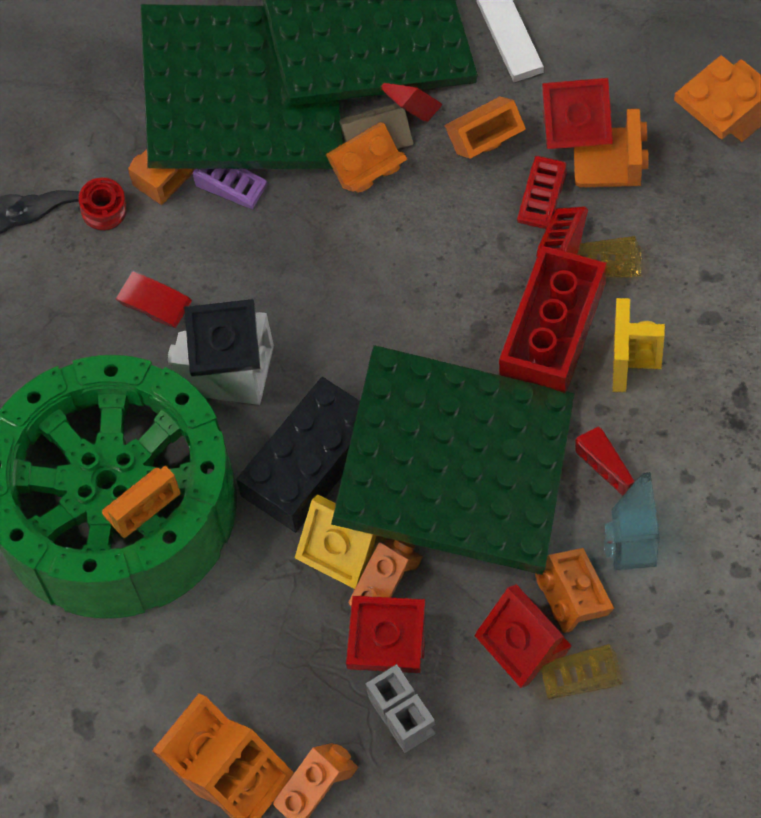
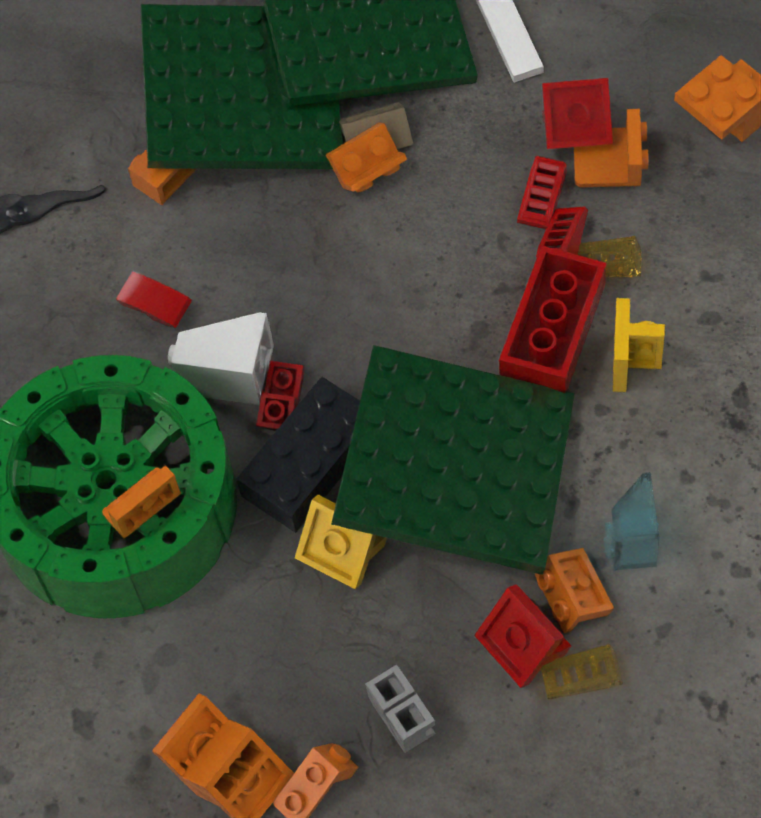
red wheel [79,177,126,230] -> none
black plate [184,299,261,377] -> none
medium lavender slope [193,169,268,209] -> none
red bracket [346,596,426,673] -> none
orange bracket [348,539,423,606] -> none
red slope [381,83,442,122] -> none
orange brick [444,96,526,159] -> none
red slope [575,426,635,499] -> none
none -> red slope [256,361,305,429]

